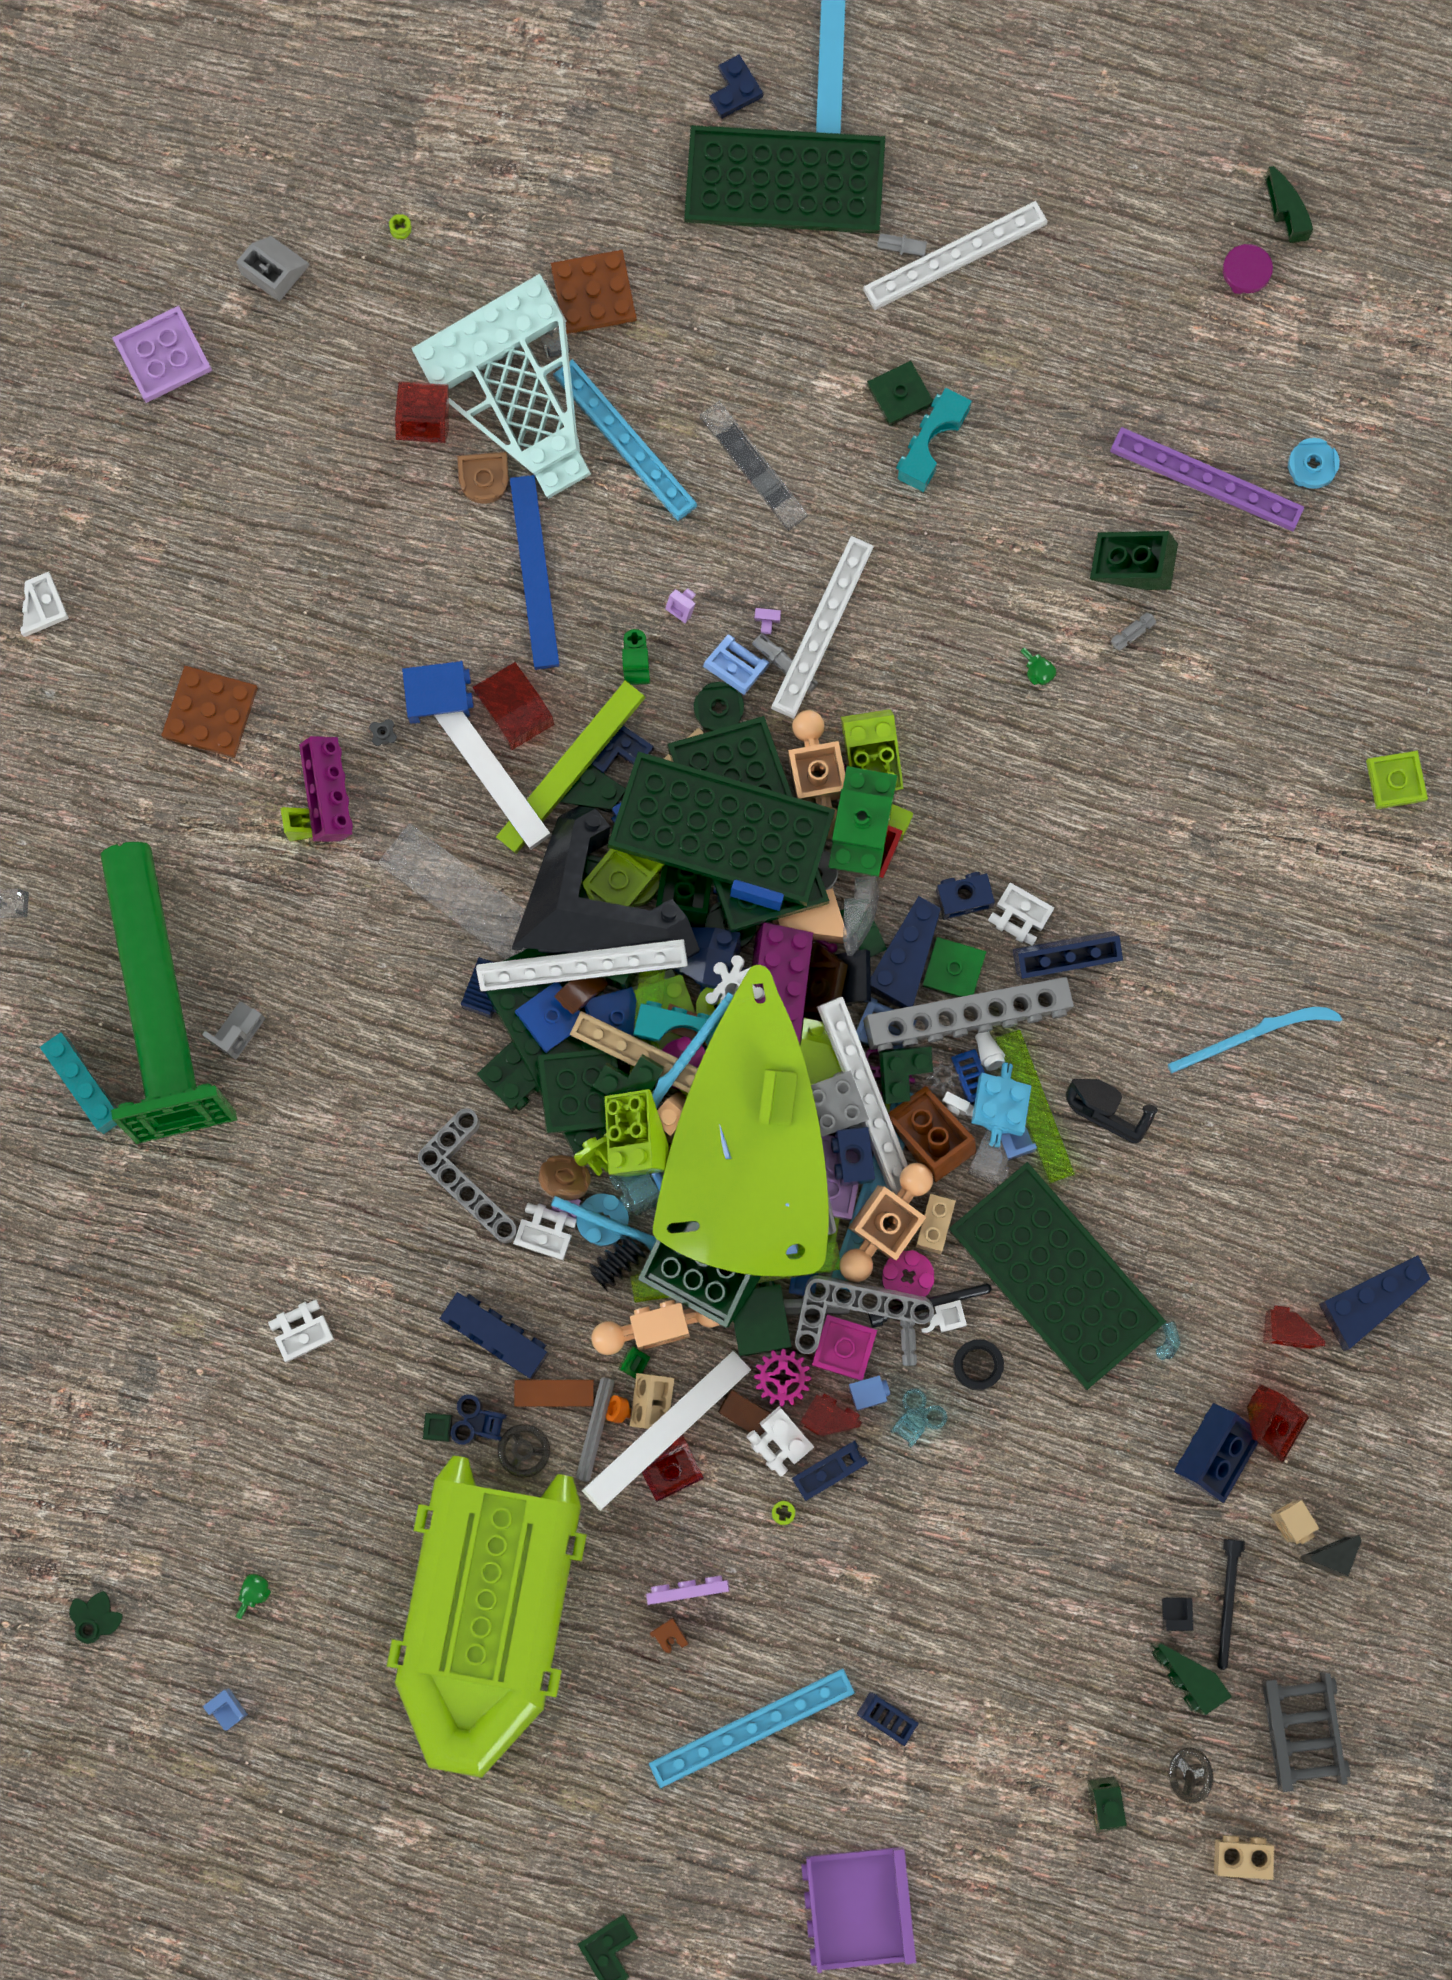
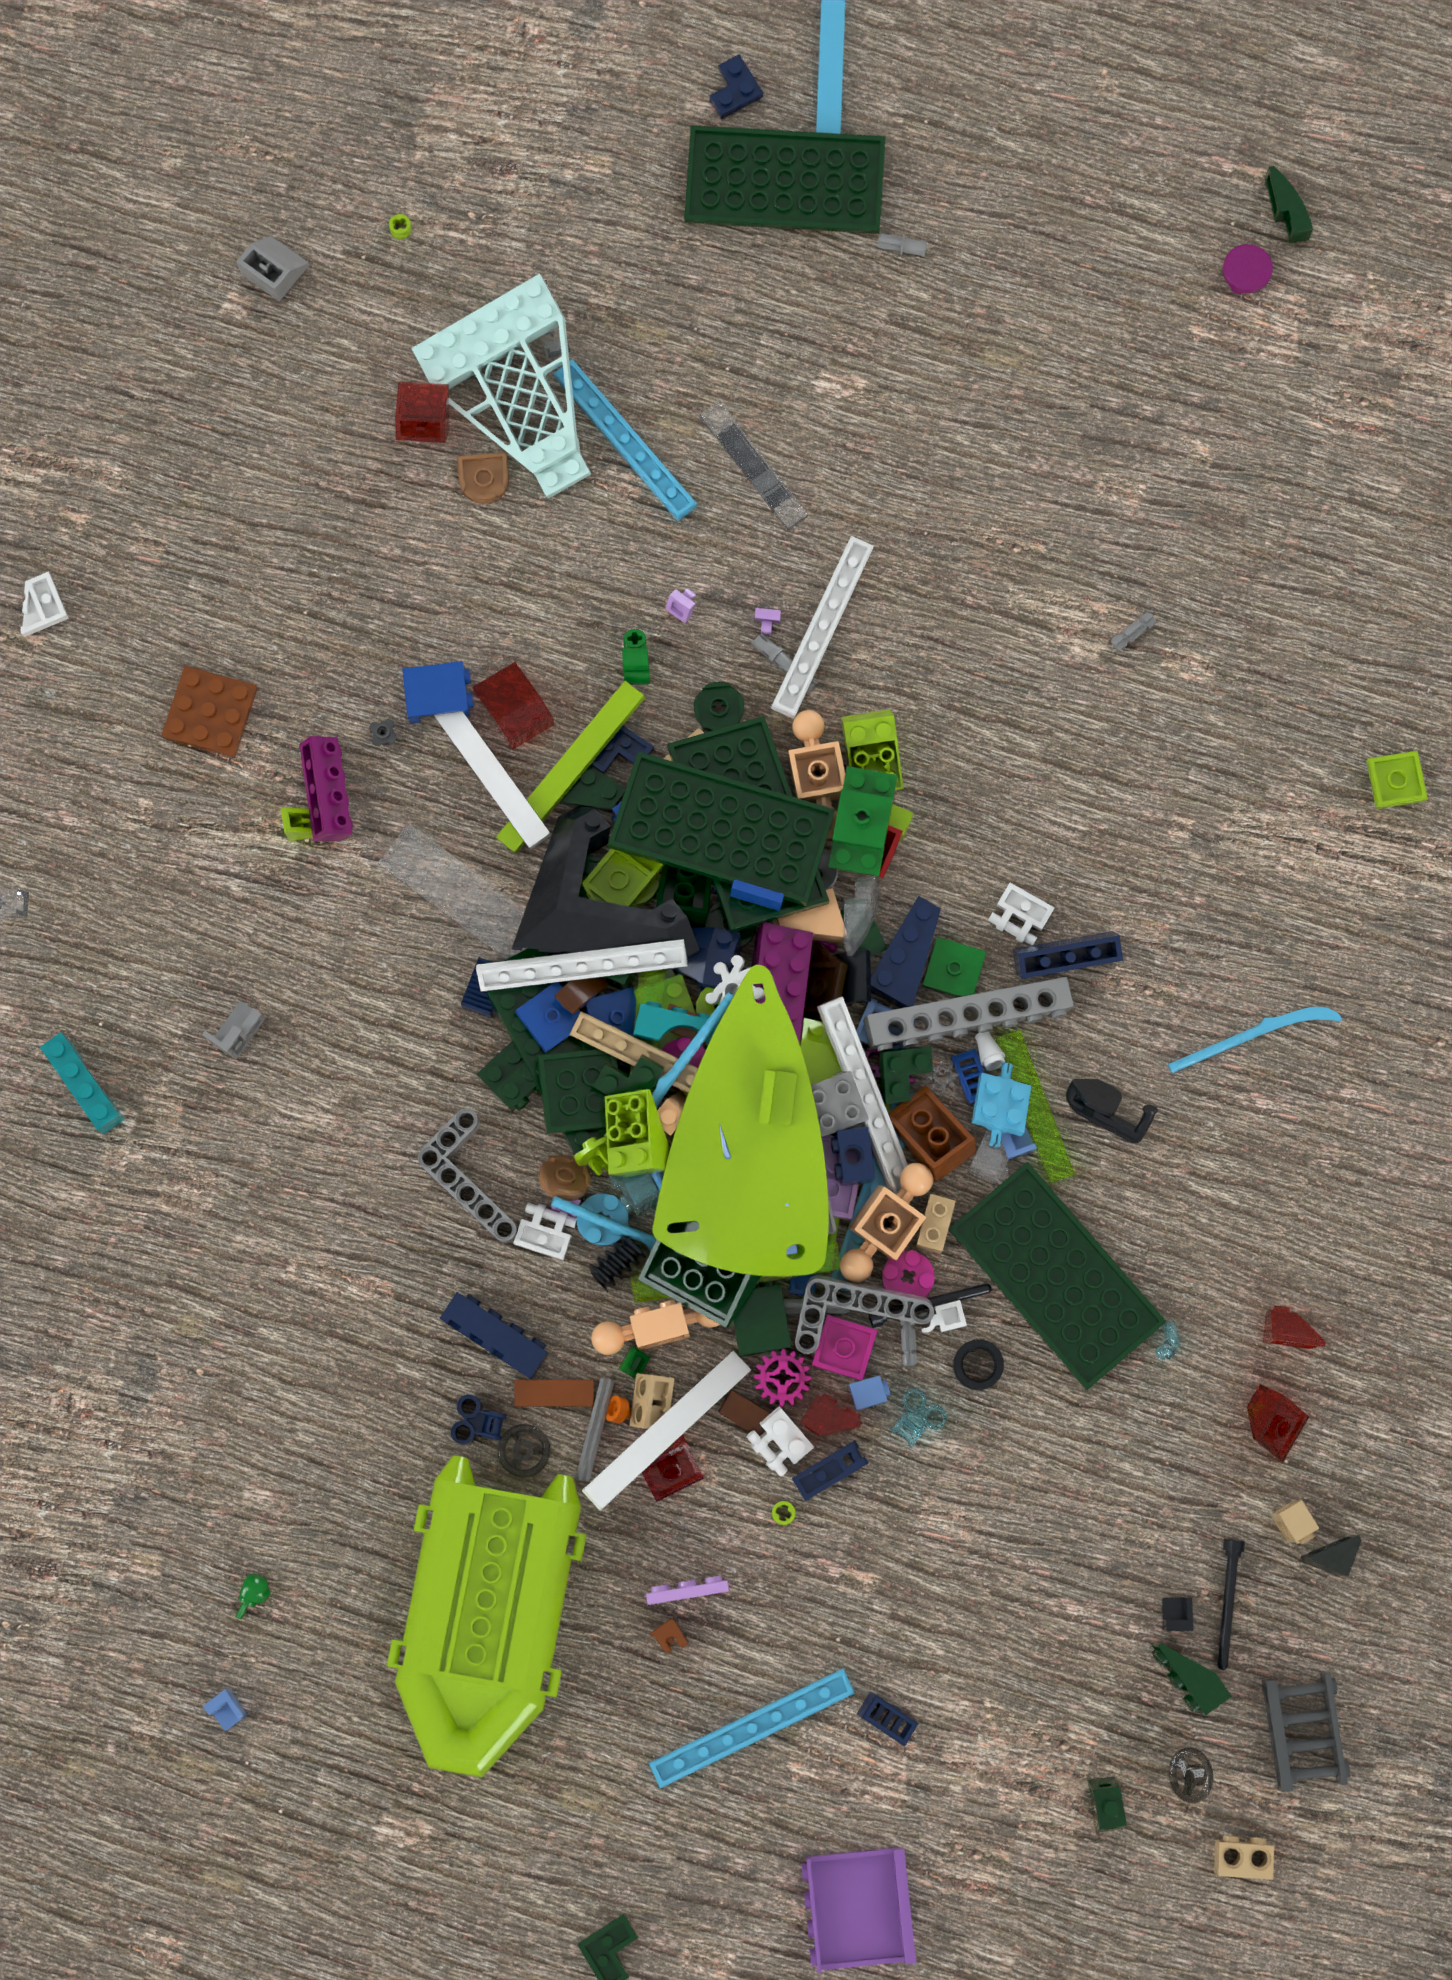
dark green plate [69,1591,123,1644] -> none
green piece [100,842,238,1144] -> none
lavender plate [113,306,212,403] -> none
white plate [268,1300,334,1362] -> none
dark green tile [423,1413,453,1442] -> none
blue tile [510,475,560,670] -> none
dark orange plate [551,249,637,334] -> none
light blue plate [703,634,770,695] -> none
white tile [863,201,1047,310] -> none
dark green plate [867,361,933,426] -> none
teal arch [896,387,972,493] -> none
dark blue brick [936,872,995,920] -> none
white plate [942,1091,974,1119] -> none
green piece [1020,647,1057,685] -> none
dark green slope [1090,531,1178,590] -> none
medium lavender plate [1110,427,1304,532] -> none
dark blue slope [1174,1403,1263,1504] -> none
medium azure plate [1288,438,1340,489] -> none
dark blue wedge [1319,1255,1431,1351] -> none

